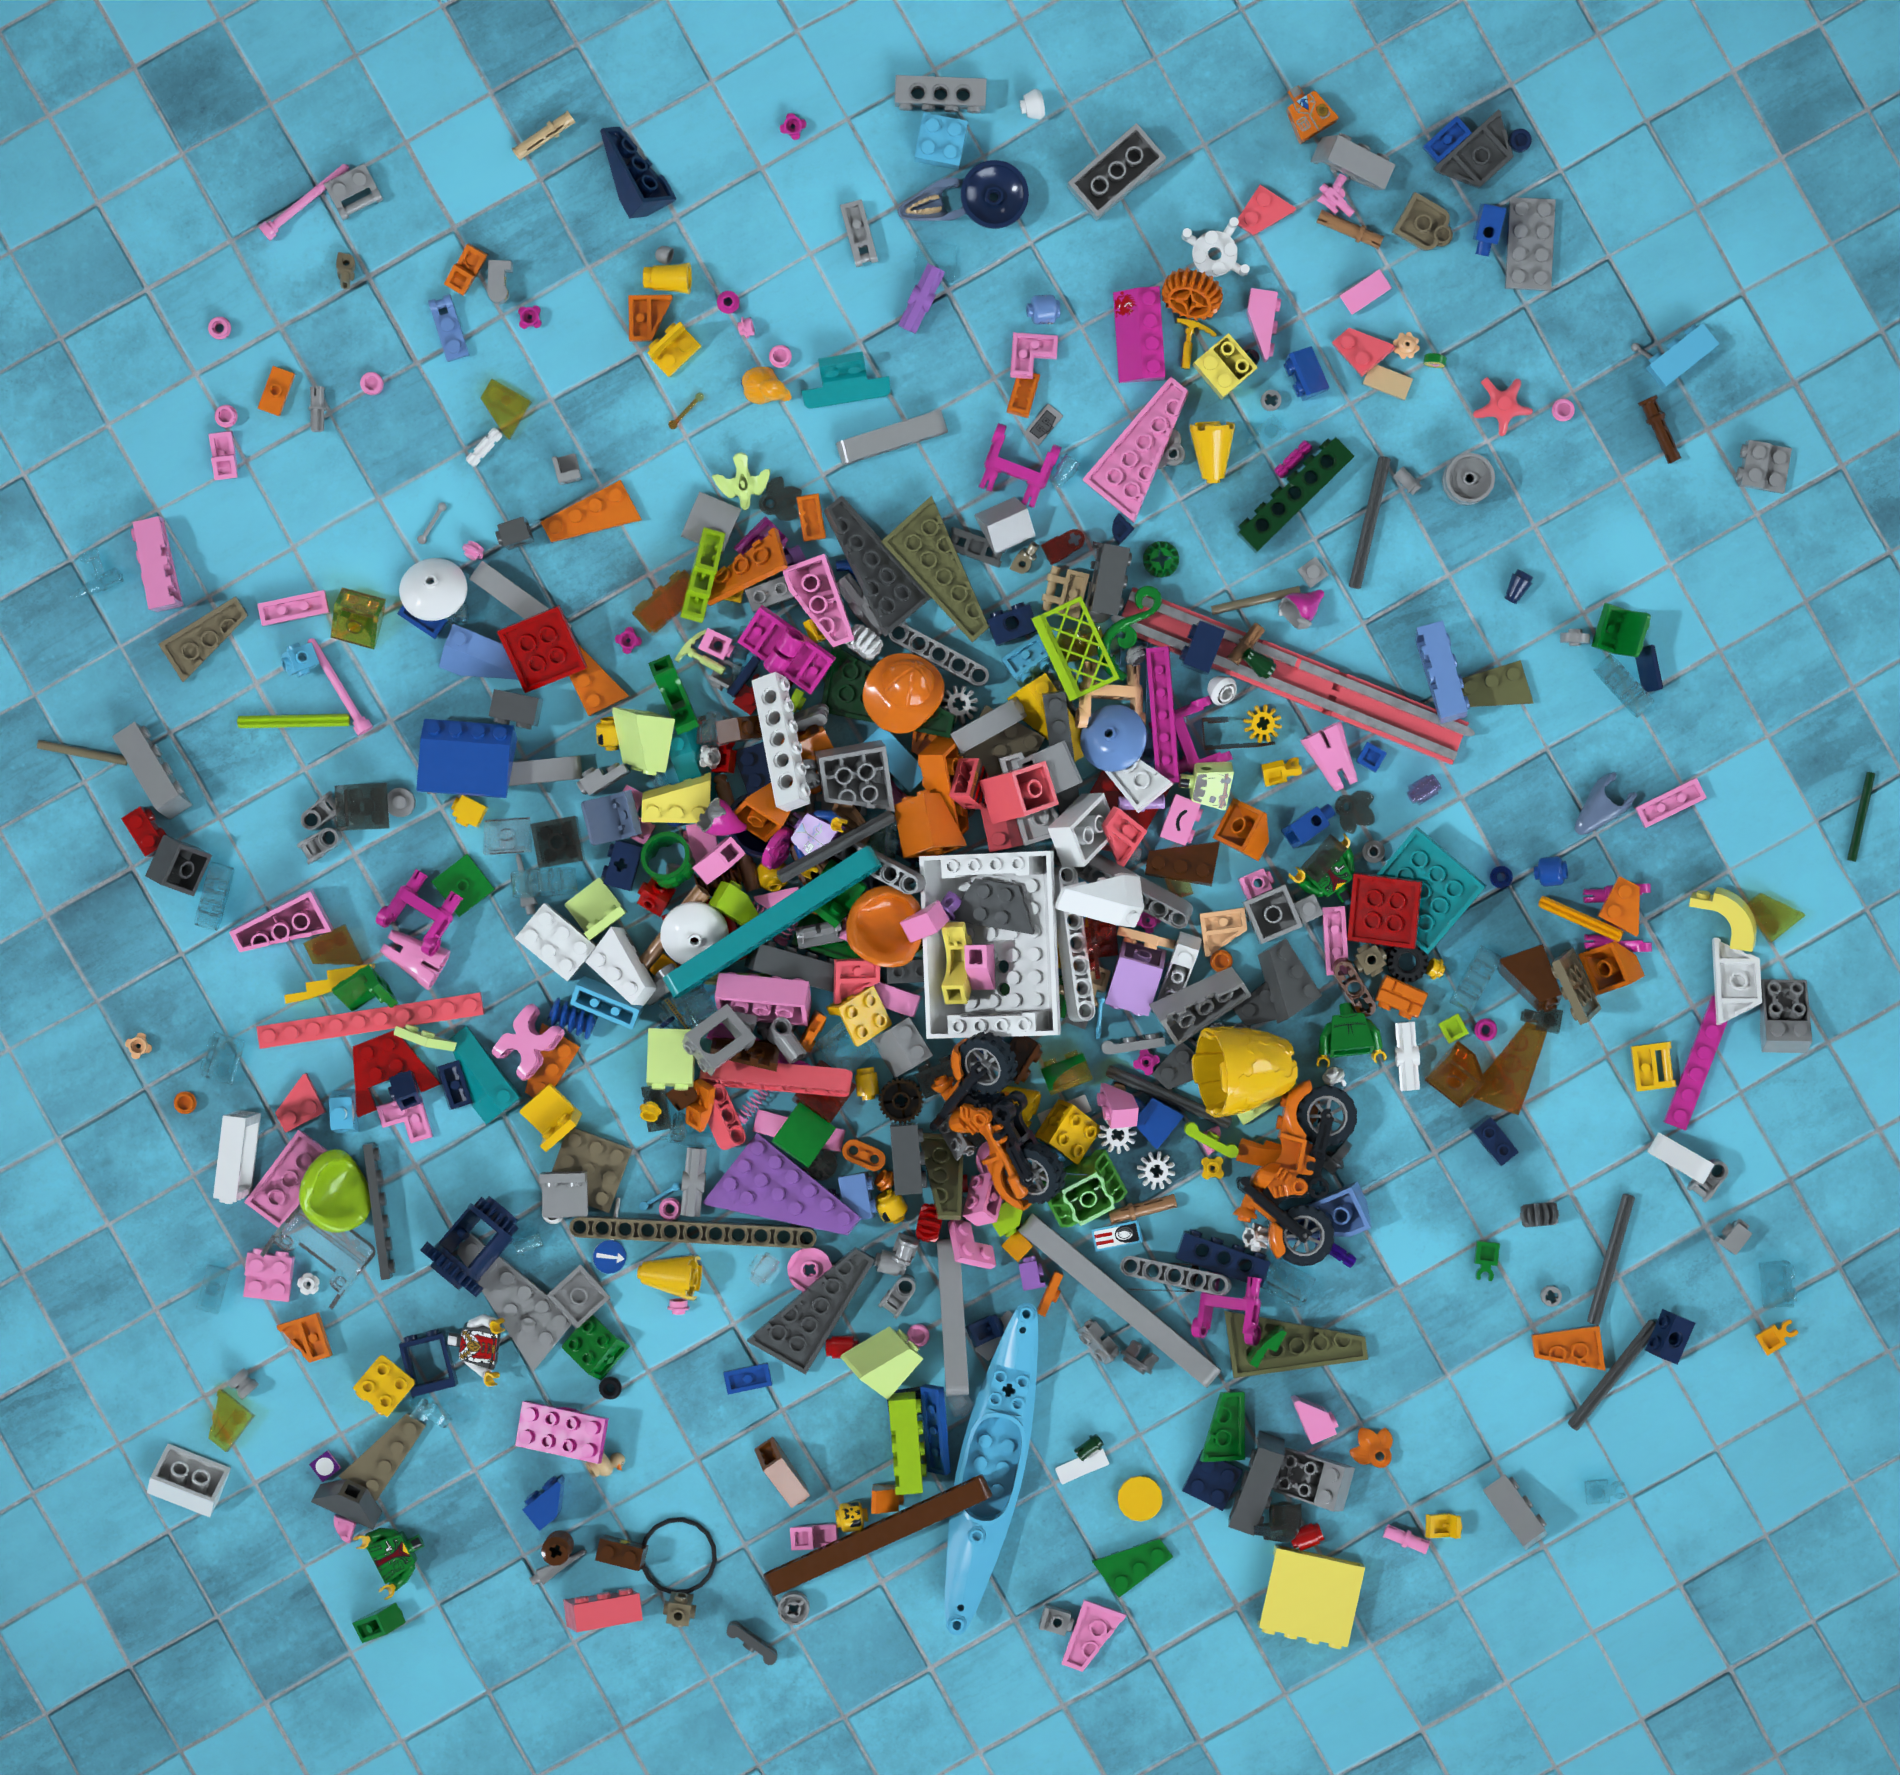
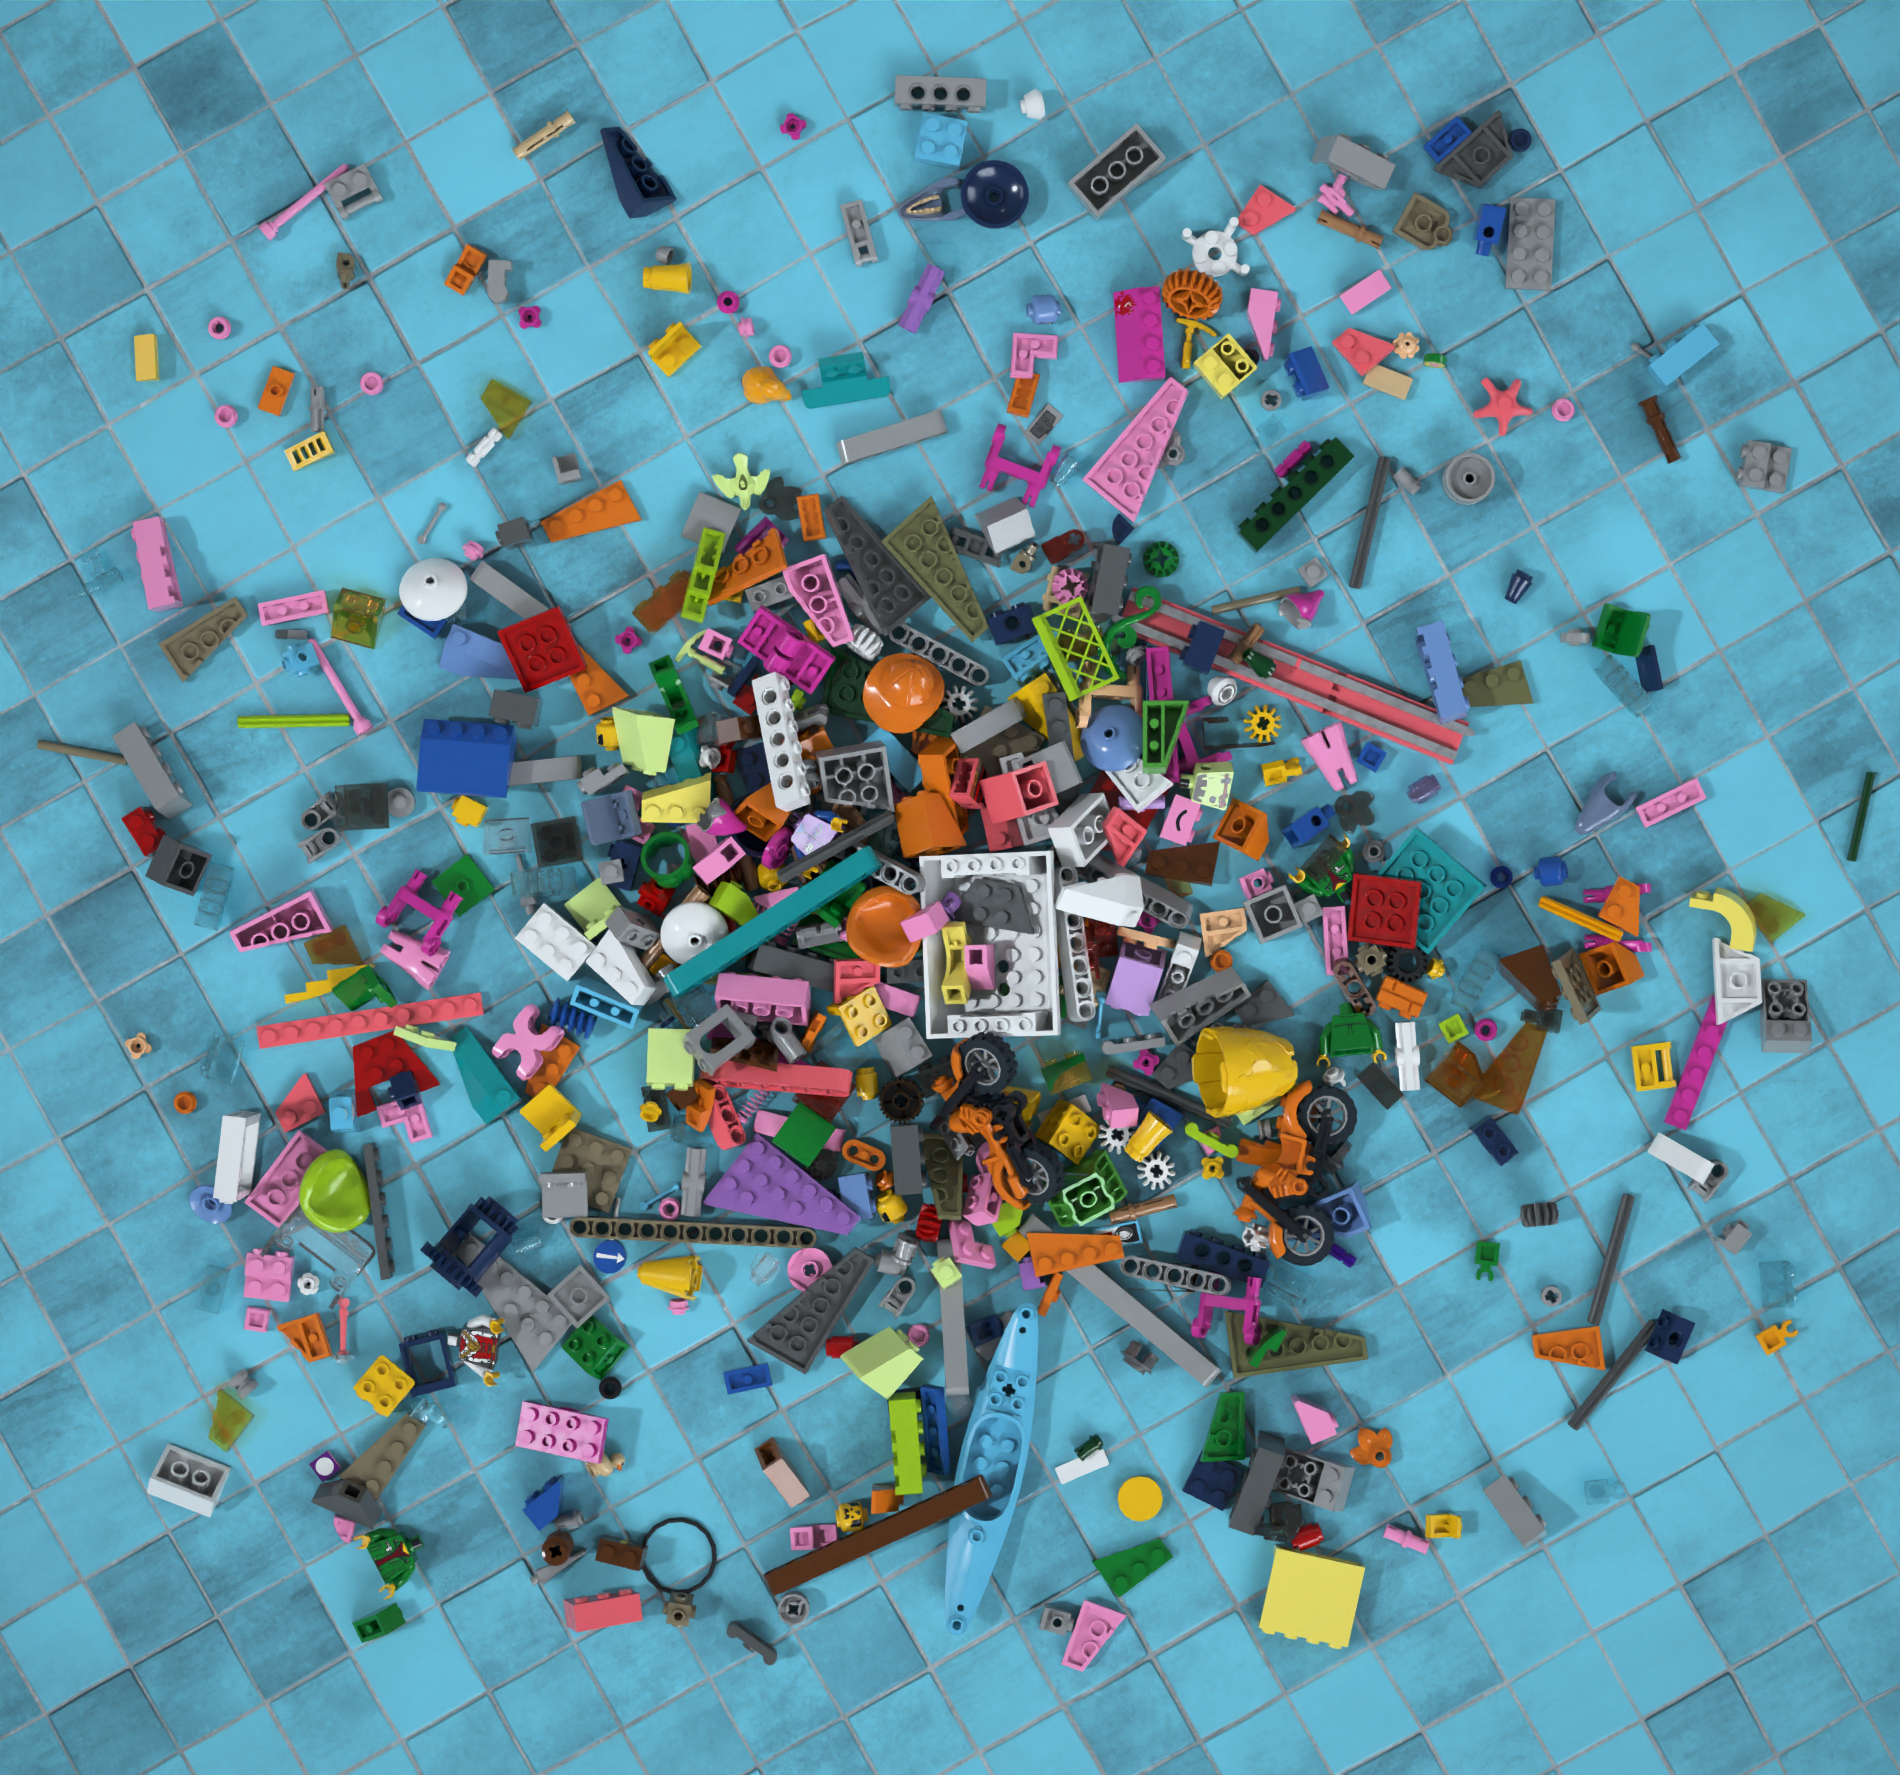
bright pink slope [208,430,238,480] -> none
medium blue plate [428,294,469,362] -> none
dark blue slope [436,1060,473,1110] -> none
orange wing [628,295,672,342] -> none
hinge [668,392,704,430] -> none
medium lavender piece [784,545,806,566] -> none
reddish brown bracket [1009,1036,1043,1085] -> none
light grey hinge [1076,1318,1120,1365] -> none
yellow cone [1190,421,1235,483] -> none
dark grey wedge [1258,938,1322,1024] -> none
orange torso [1286,85,1339,144] -> none
none -> yellow slope [134,334,159,382]
none -> medium blue dish [189,1185,233,1223]
none -> bright pink tile [244,1306,271,1333]
none -> dark grey tile [275,629,307,640]
none -> yellow slope [284,431,335,472]
none -> coral piece [331,1298,354,1364]
none -> light grey pin [554,1509,584,1531]
none -> light grey plate [598,859,625,885]
none -> light grey brick [605,906,660,950]
none -> yellowish green brick [931,1257,962,1290]
none -> orange wing [1026,1232,1125,1277]
none -> bright pink gear [1052,568,1088,604]
none -> yellow plant [1124,1111,1173,1163]
none -> bright green wedge [1143,701,1189,774]
none -> light grey bush [1257,1119,1271,1140]
none -> clear smoke plate [1356,1061,1403,1110]

